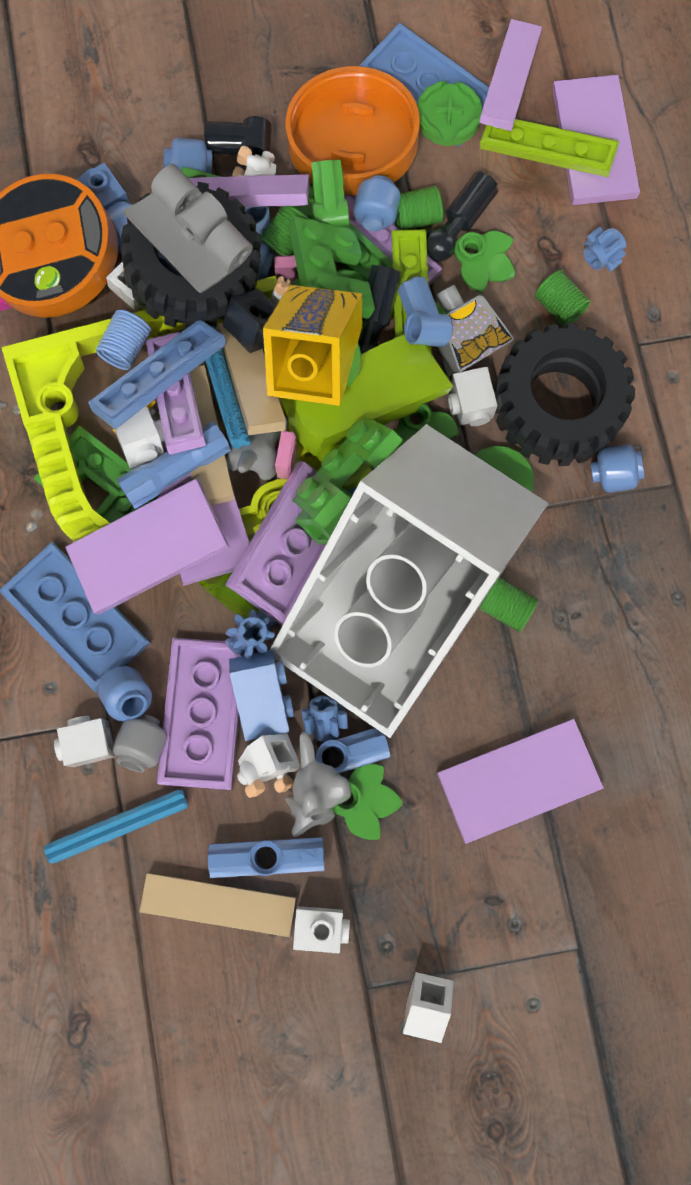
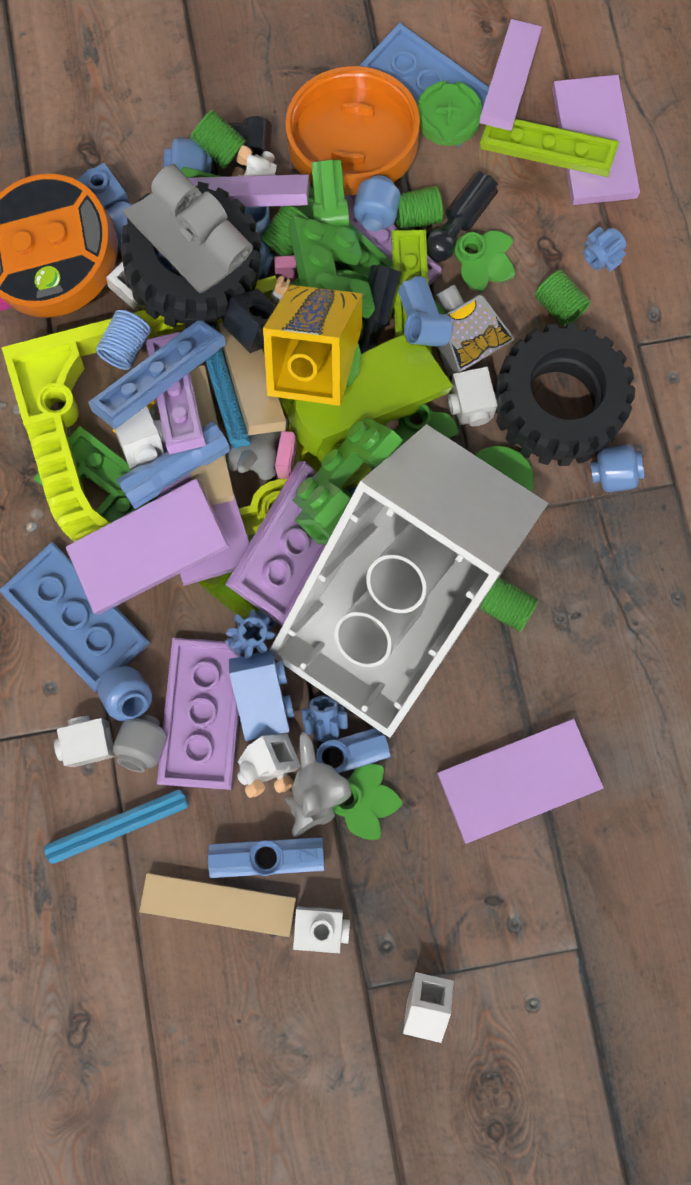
none -> bright green piece [190,109,246,169]

